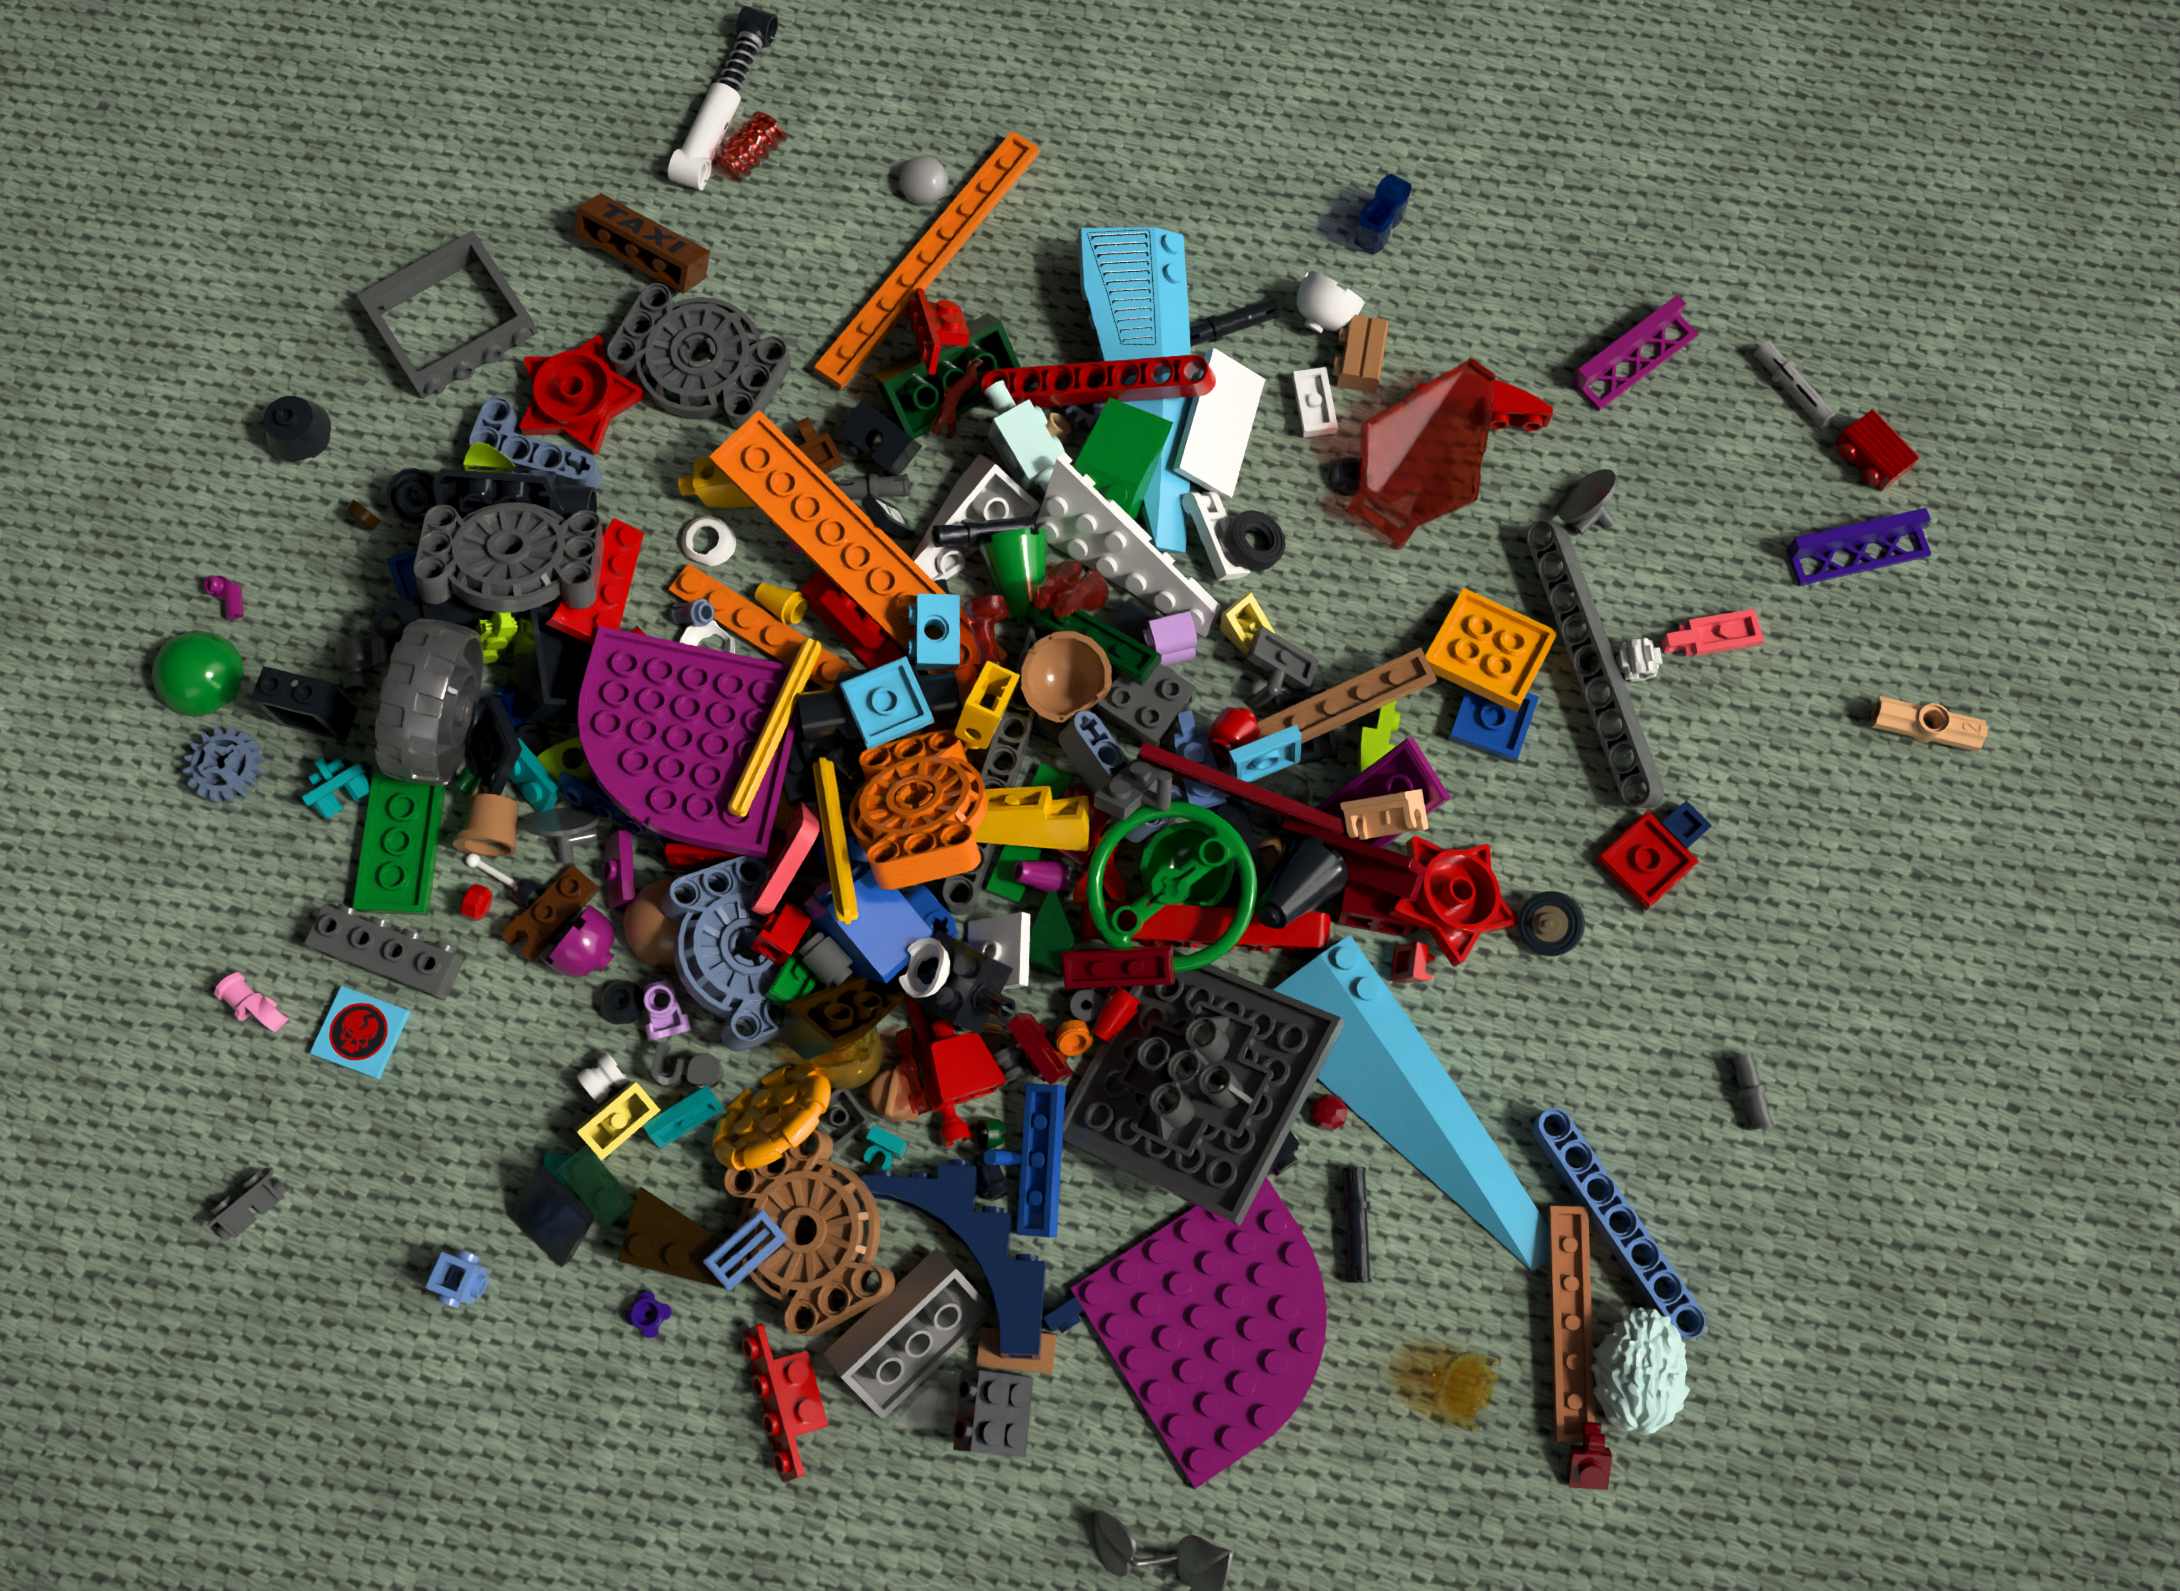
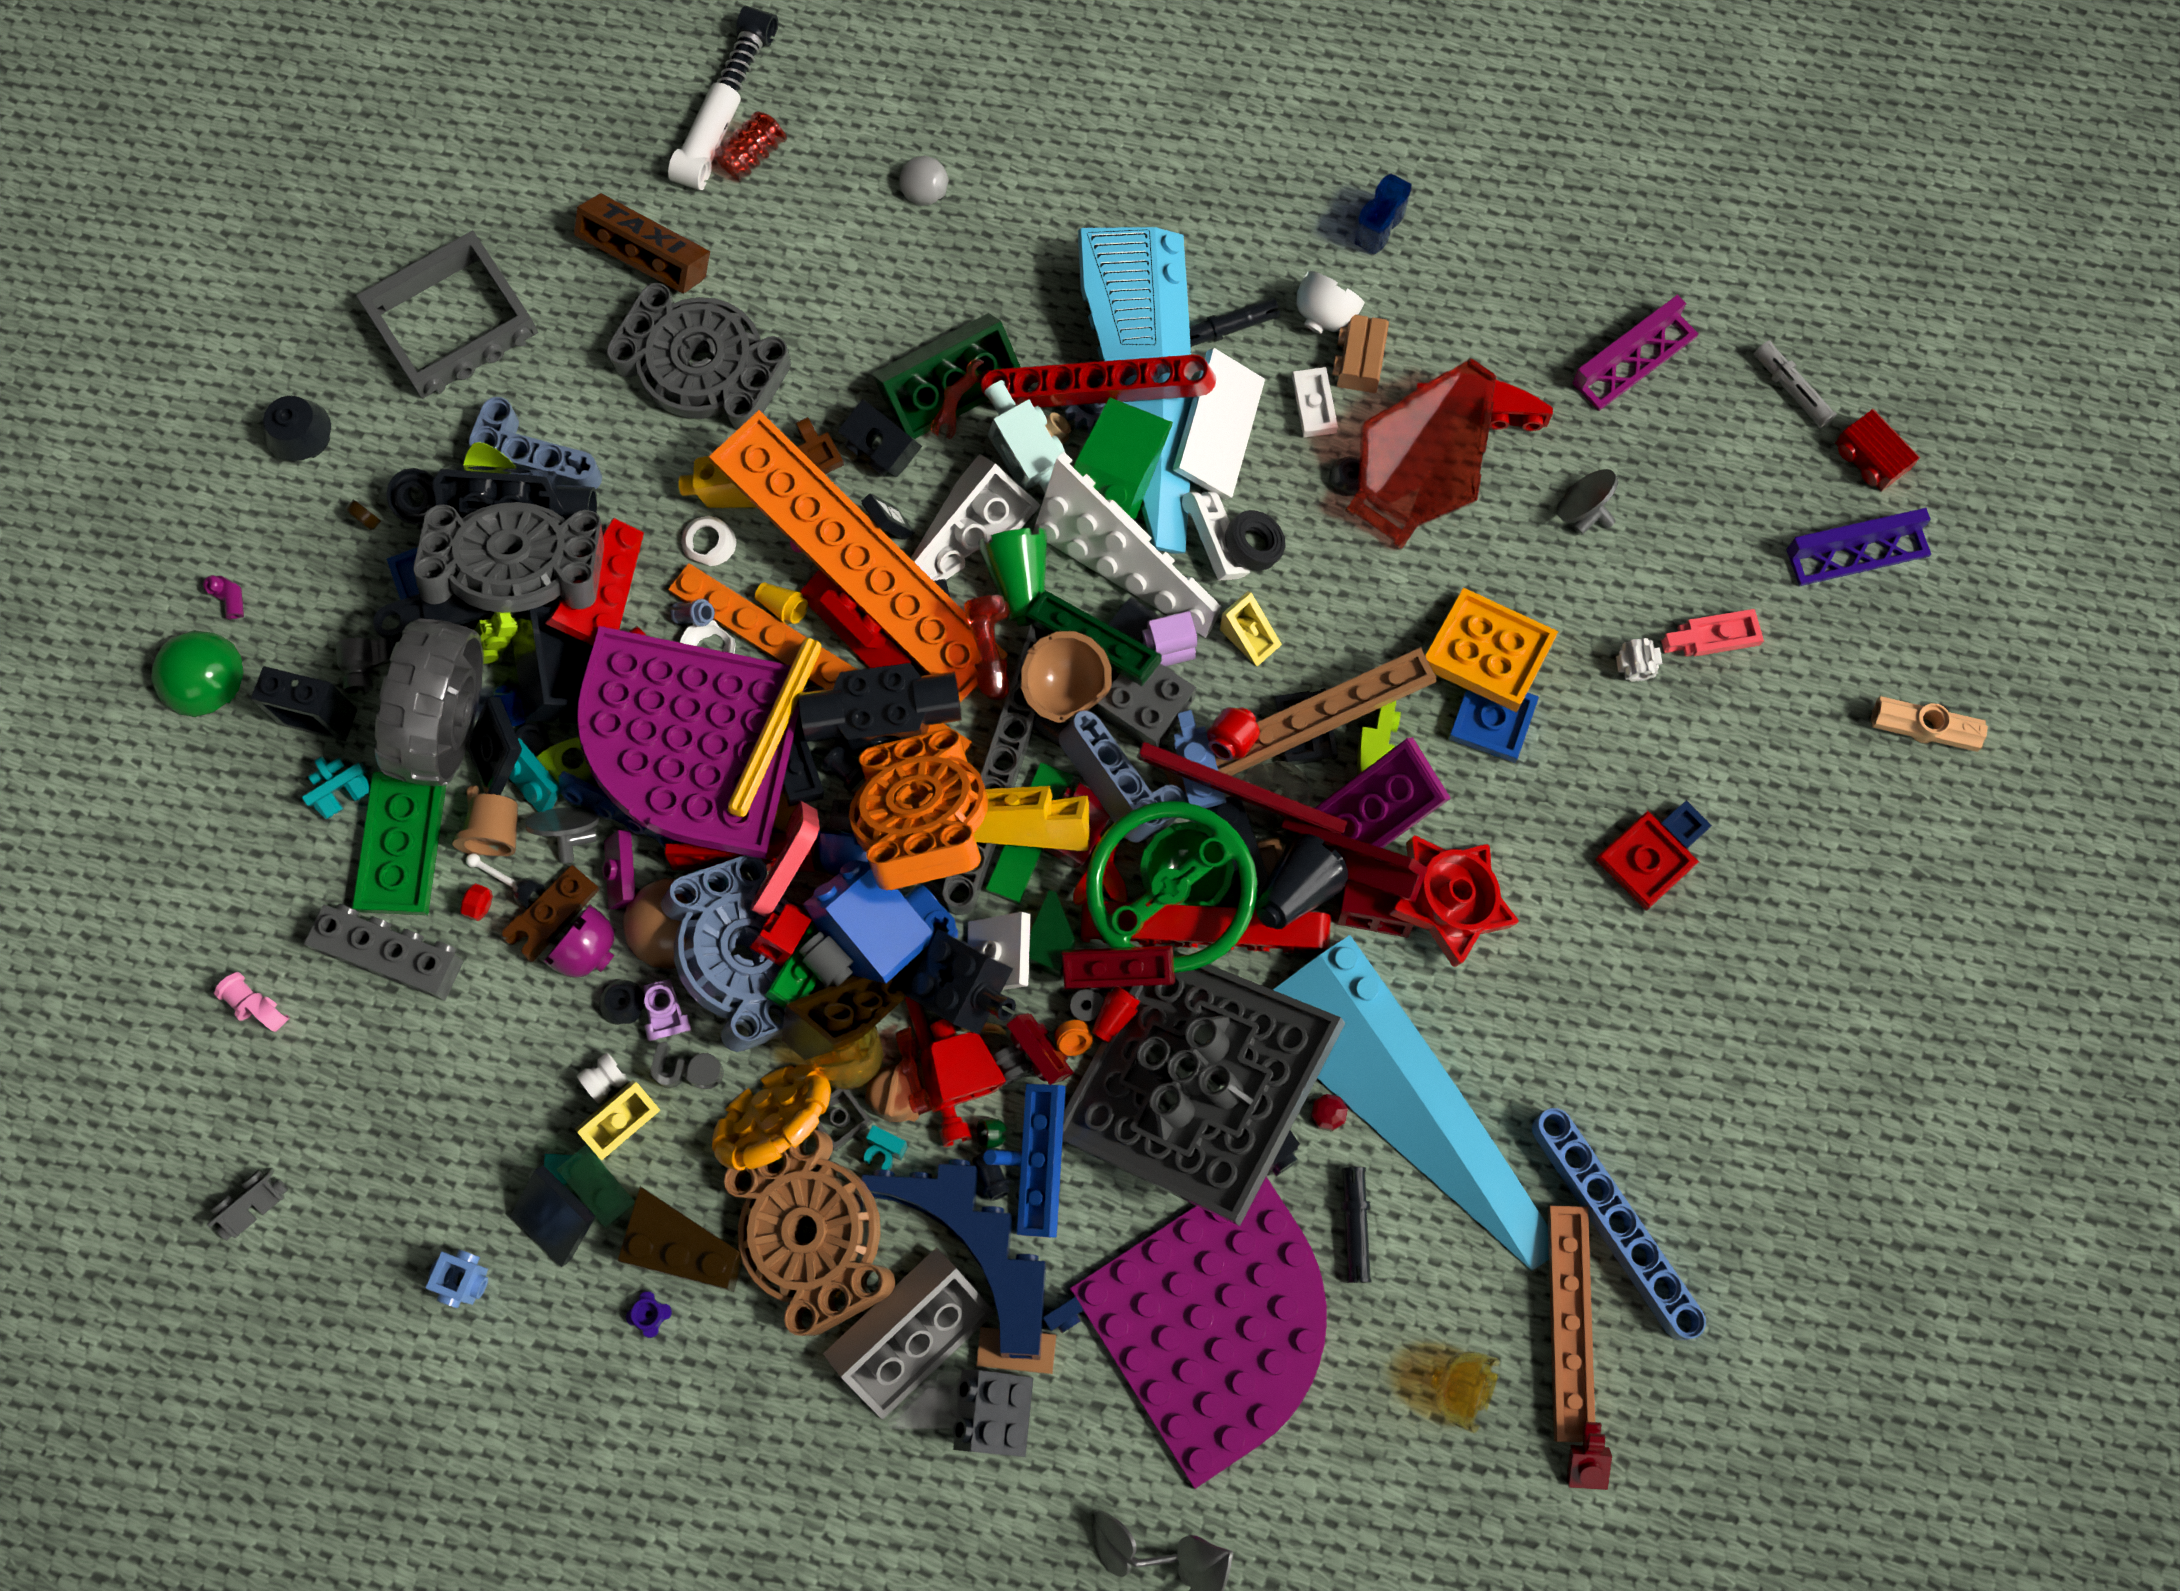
sand blue gear [183,726,266,804] -> none
tile [310,986,410,1080] -> none
dark green hand [454,767,483,795] -> none
red plate [519,335,645,455] -> none
teal plate [643,1085,724,1149] -> none
medium blue tile [703,1209,788,1291] -> none
red bracket [742,1323,829,1483] -> none
yellow axle [812,757,859,925] -> none
orange plate [814,131,1039,390] -> none
dark grey pin [839,474,910,500] -> none
medium azure tile [840,656,934,750] -> none
white piece [899,937,950,998] -> none
red bracket [907,288,970,375] -> none
medium azure brick [908,593,960,671] -> none
black pin [931,516,1035,548] -> none
yellow torso [954,660,1020,749] -> none
magenta cone [1014,860,1070,894] -> none
clear red piece [1033,560,1109,618] -> none
dark grey plate [1094,758,1172,820] -> none
medium azure tile [1229,724,1302,783] -> none
dark grey plate [1246,626,1319,709] -> none
light nougat hinge [1340,789,1429,840] -> none
red tile [1390,942,1435,984] -> none
black wheel [1518,891,1585,956] -> none
dark grey beam [1526,520,1664,808] -> none
light aqua hair [1591,1307,1690,1435] -> none
dark grey pin [1729,1053,1774,1131] -> none

